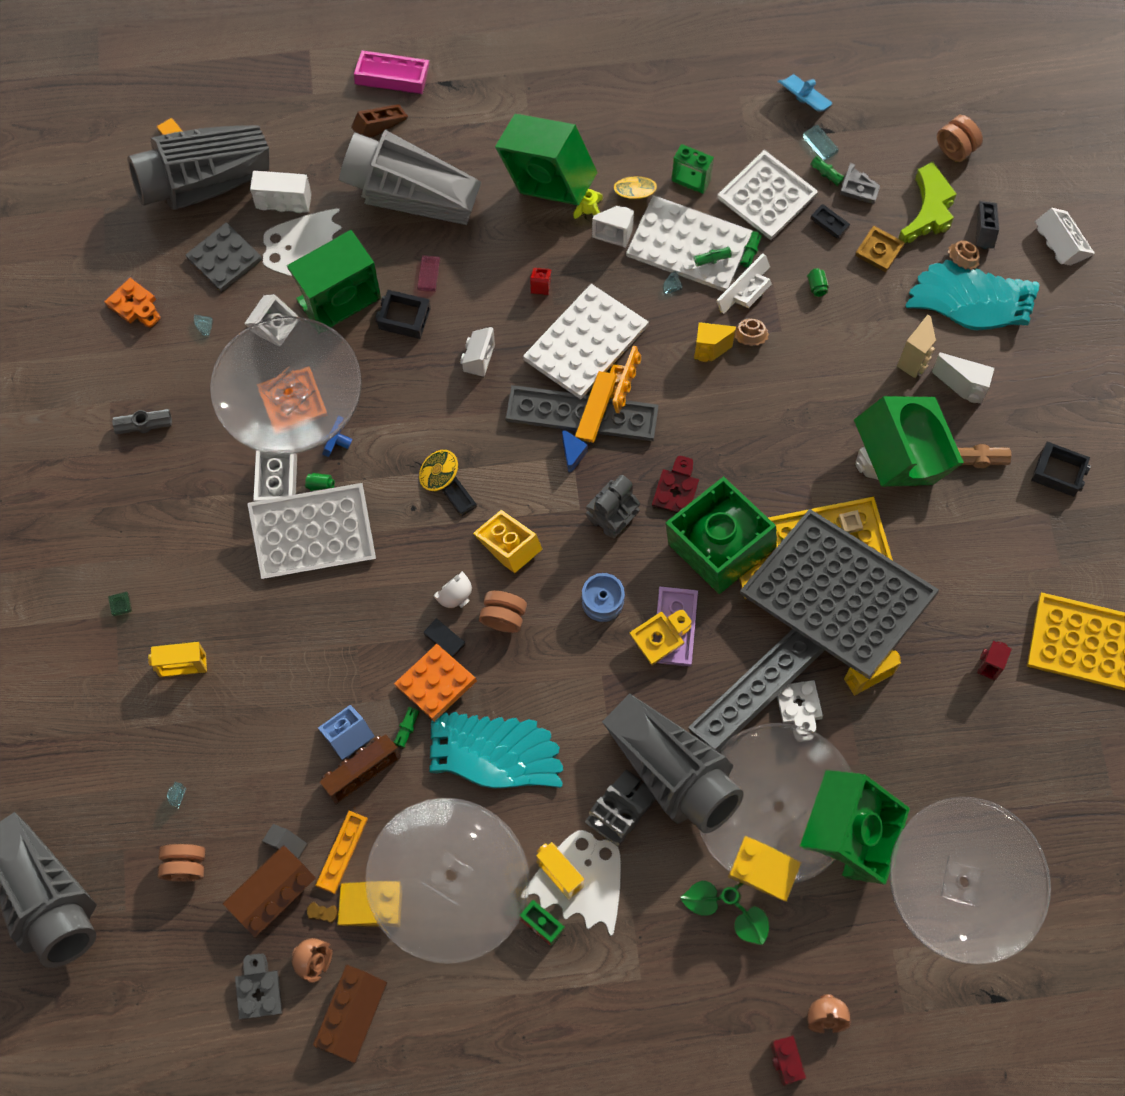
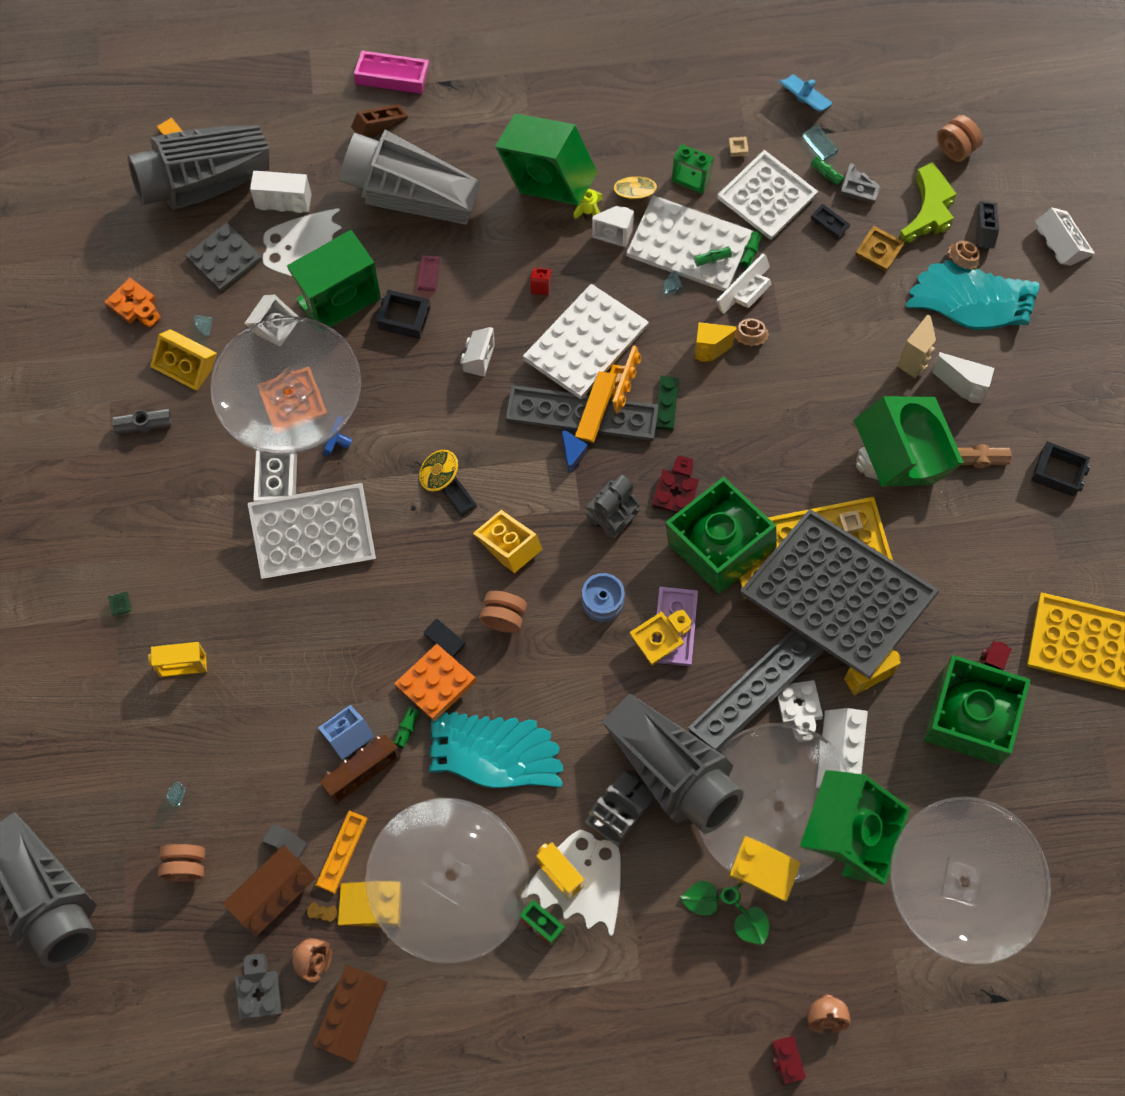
green brick [305,473,335,492] -> none
white cylinder [433,571,472,608] -> none
green brick [807,268,829,297] -> none
none -> yellow slope [150,329,217,391]
none -> dark green plate [655,376,679,431]
none -> tan plate [729,137,749,157]
none -> white slope [816,708,868,788]
none -> green piece [923,655,1031,766]

